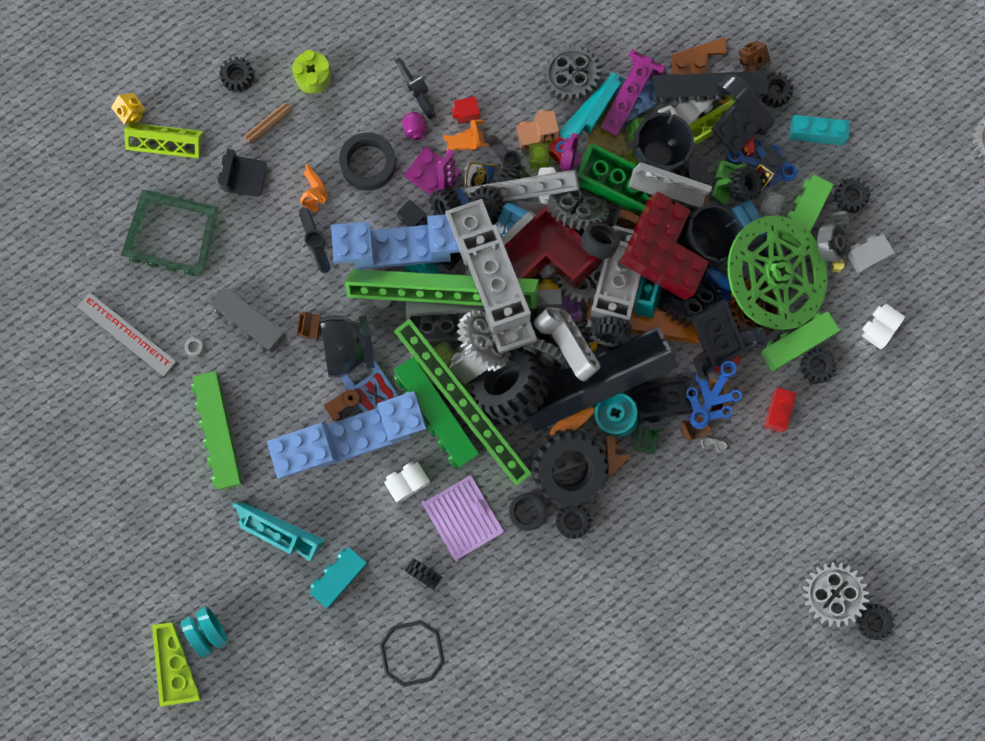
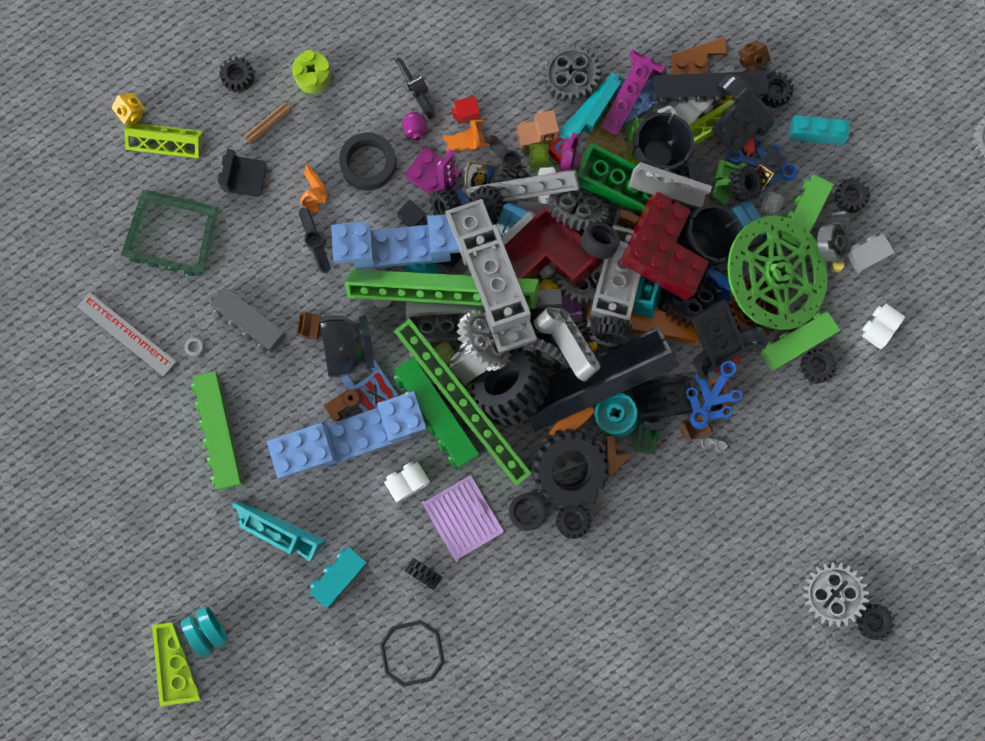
red brick [764,387,797,432] -> none

